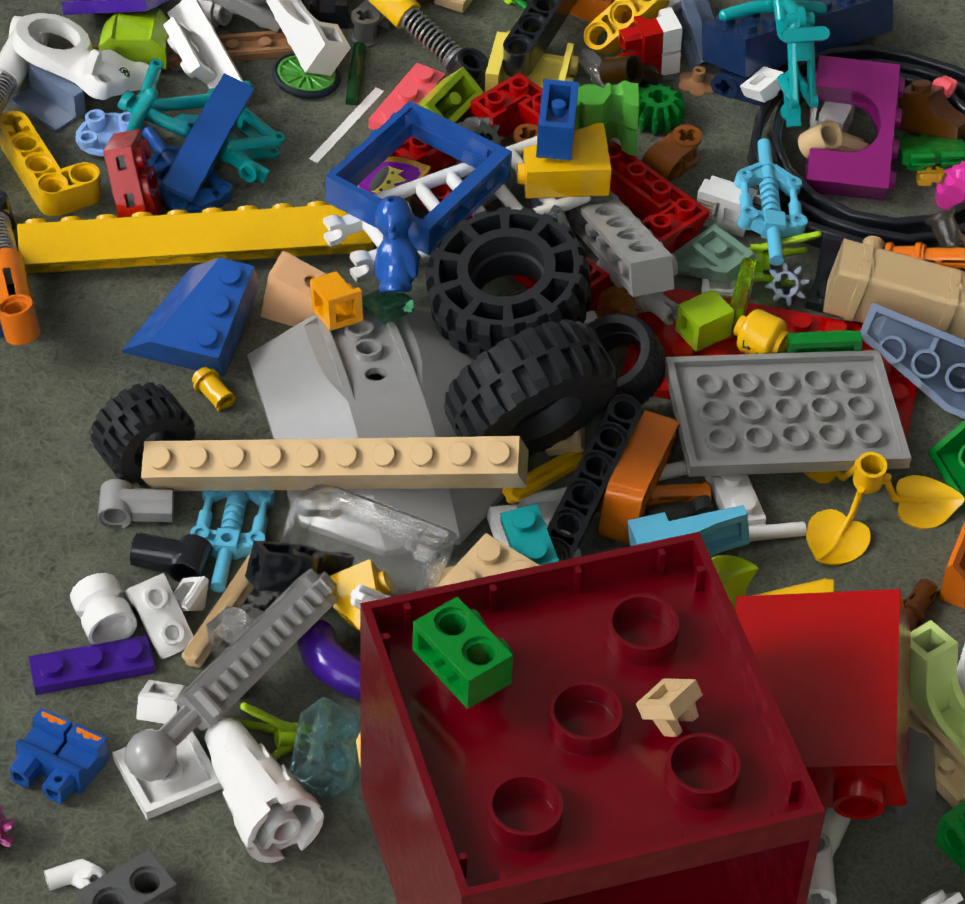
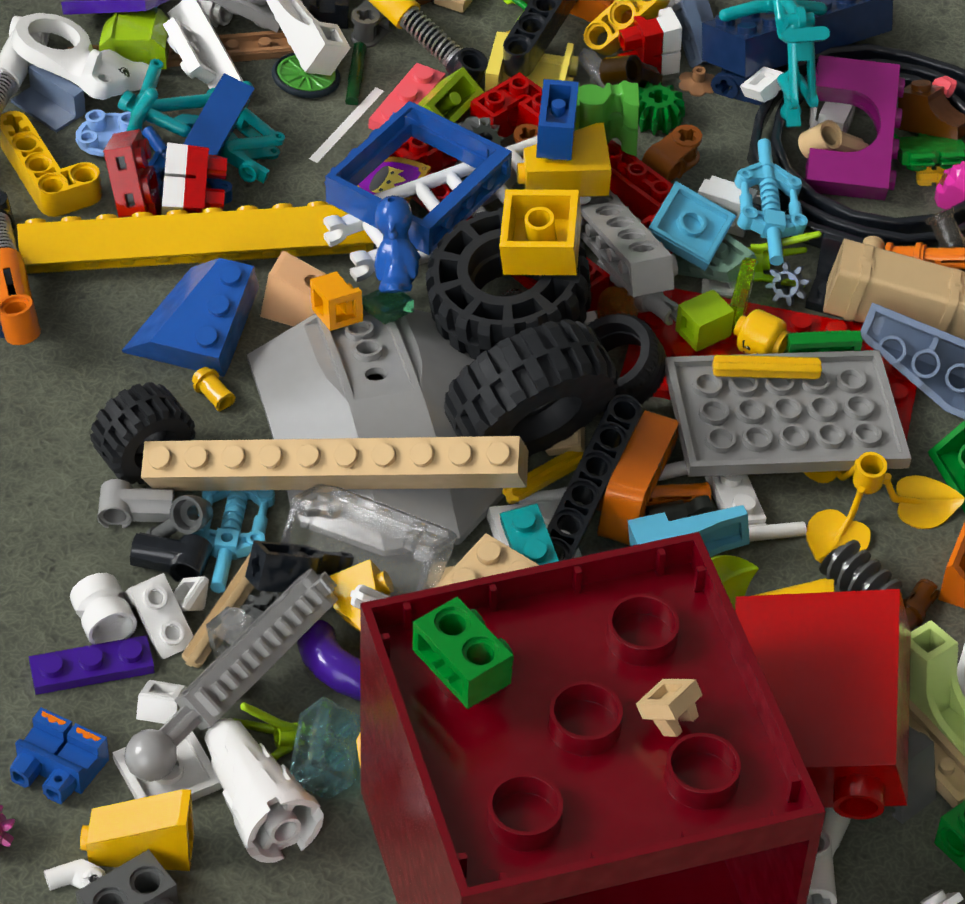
none -> yellow slope [80,789,194,871]
none -> dark grey bar [146,495,213,538]
none -> red hips [162,142,228,215]
none -> yellow brick [499,189,582,275]
none -> medium azure tile [648,181,736,271]
none -> yellow axle [712,355,822,379]
none -> dark grey piece [819,540,902,592]

